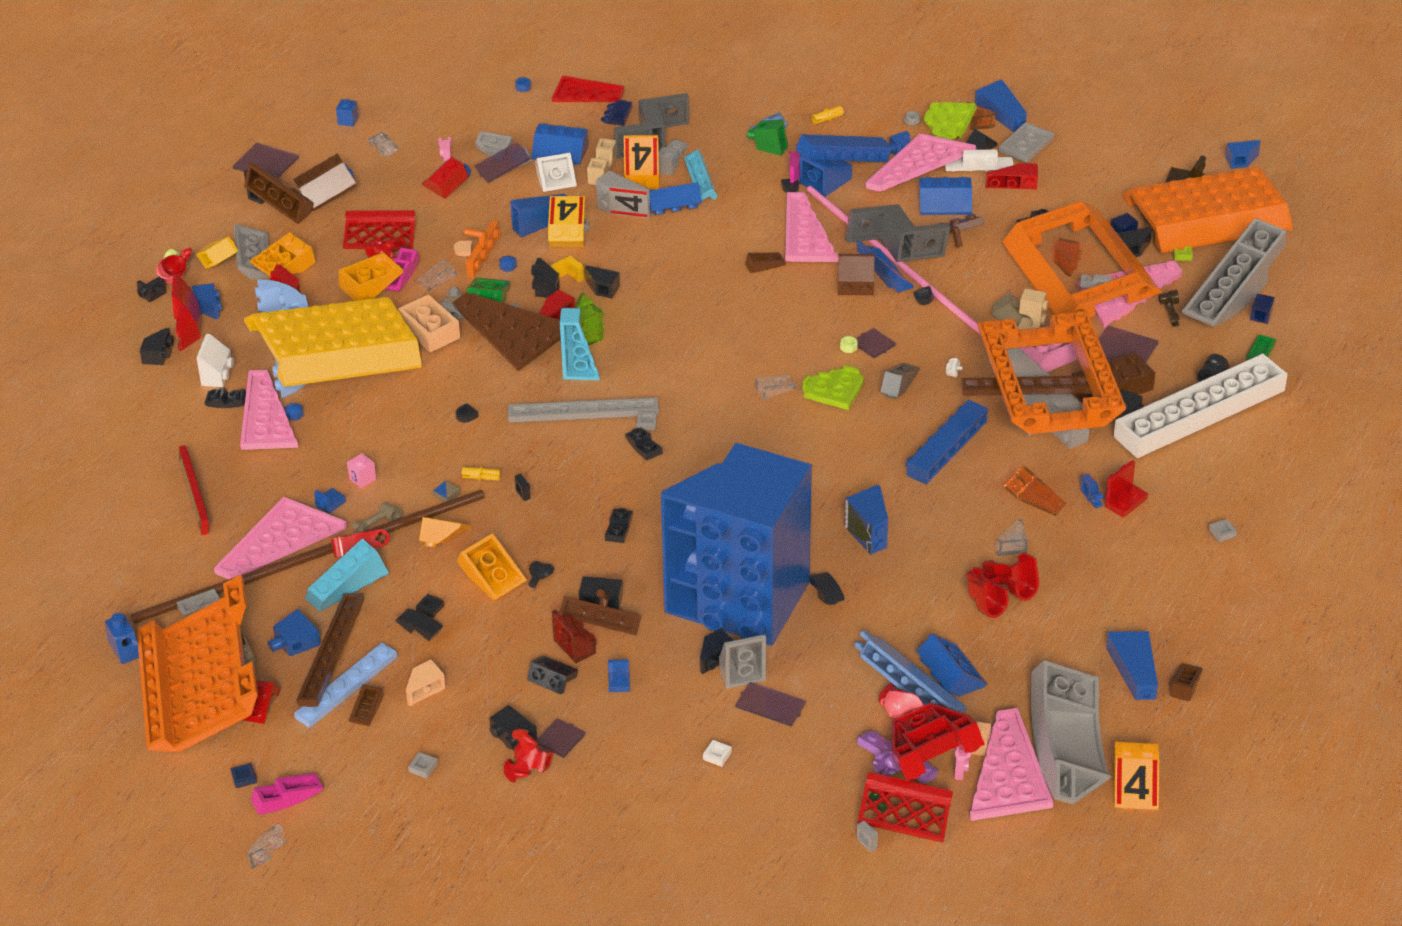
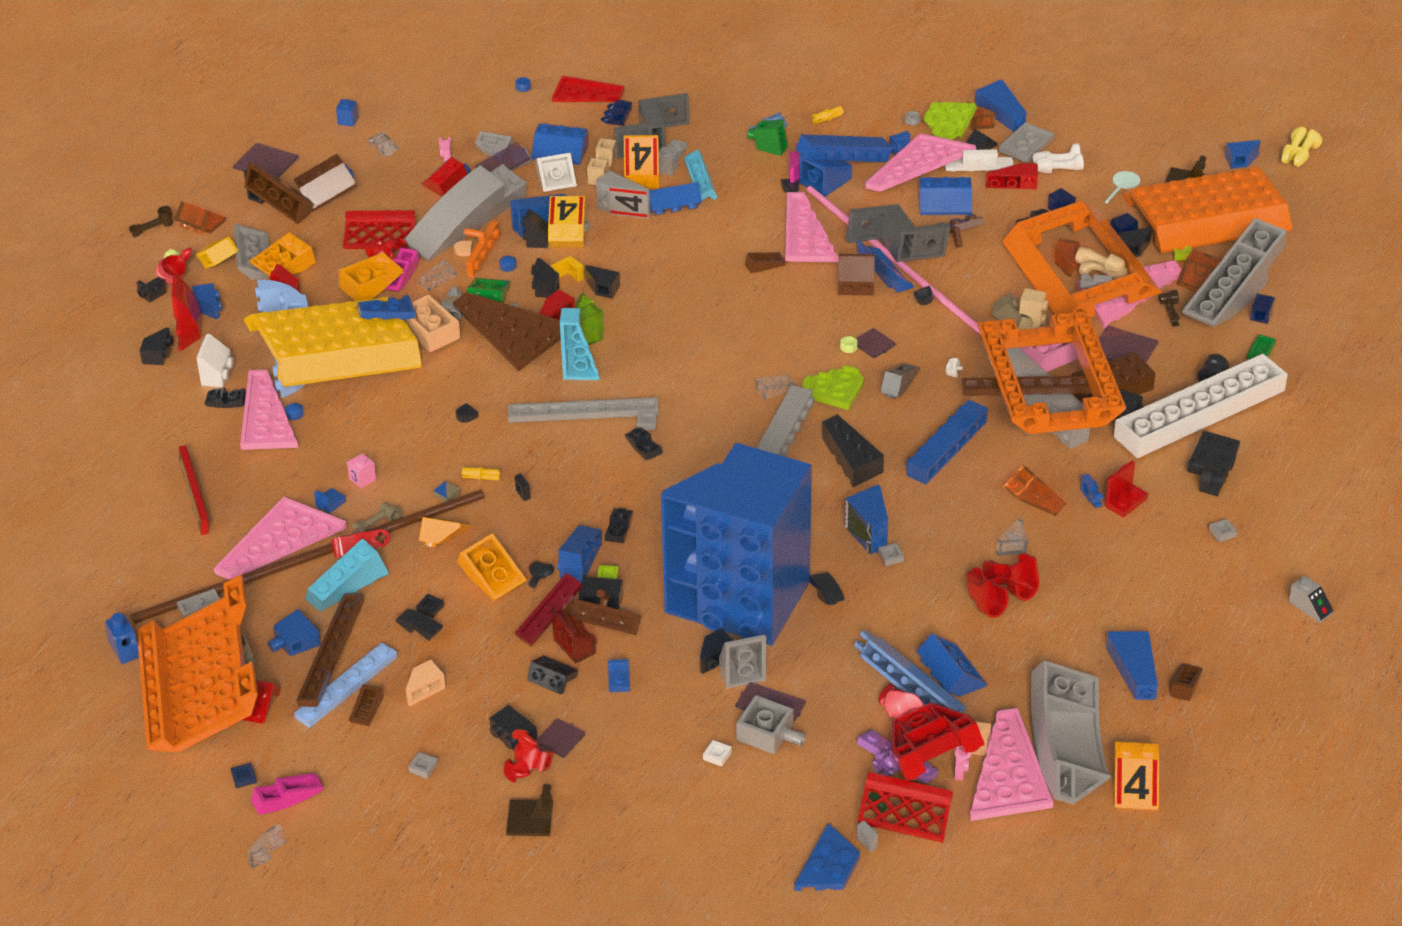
none -> dark brown brick [129,206,173,237]
none -> clear orange slope [174,201,227,235]
none -> blue wing [357,295,415,320]
none -> light grey slope [405,164,527,262]
none -> dark brown plate [506,784,553,836]
none -> dark red plate [515,573,583,647]
none -> black slope [522,209,548,248]
none -> blue wedge [557,525,602,582]
none -> lime plate [597,565,619,579]
none -> light grey brick [736,695,806,755]
none -> light grey brick [757,385,815,456]
none -> blue wing [794,824,860,891]
none -> black wedge [822,414,884,487]
none -> light grey plate [878,543,904,566]
none -> white piece [1032,143,1083,174]
none -> clear blue brick [1048,188,1076,211]
none -> tan piece [1075,247,1128,280]
none -> light aqua piece [1105,171,1140,204]
none -> clear orange slope [1177,249,1222,292]
none -> black plate [1187,430,1240,497]
none -> light yellow piece [1281,127,1322,168]
none -> light grey slope [1289,576,1334,623]

